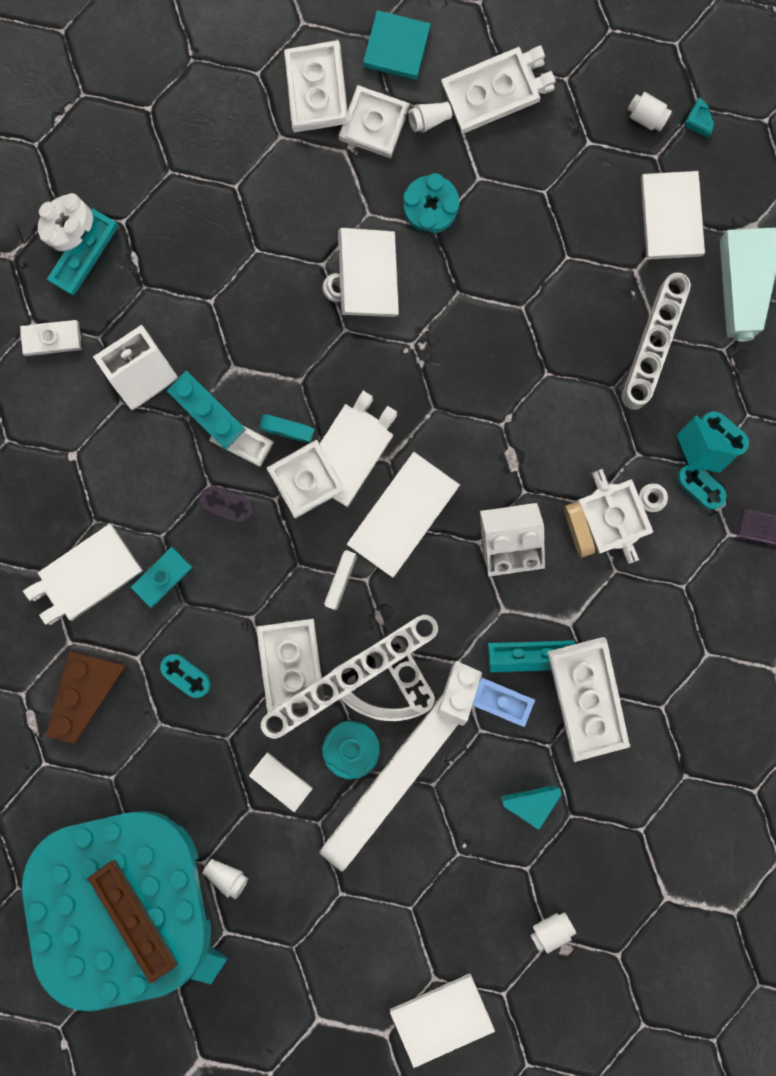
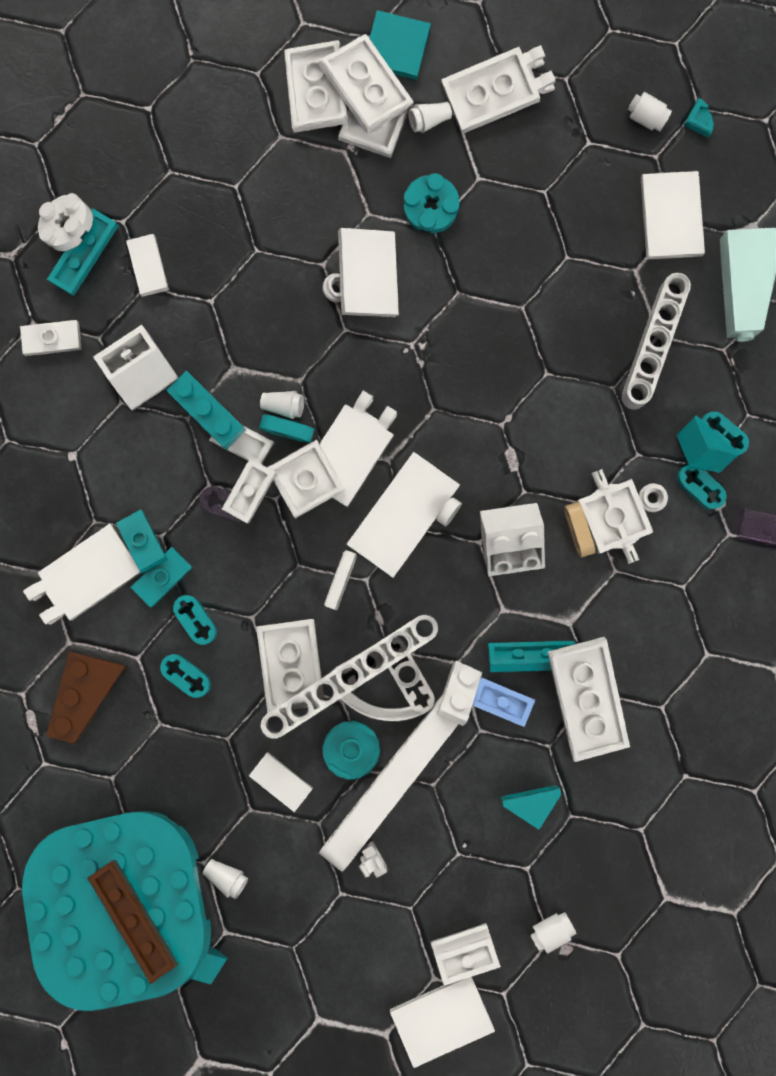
none -> teal plate [116,509,168,574]
none -> white tile [126,234,169,297]
none -> teal beam [173,595,217,645]
none -> white plate [222,458,277,524]
none -> white cone [260,391,304,419]
none -> white tile [319,34,414,133]
none -> white plate [359,841,387,878]
none -> white plate [431,923,500,986]
none -> white tile [437,497,462,527]

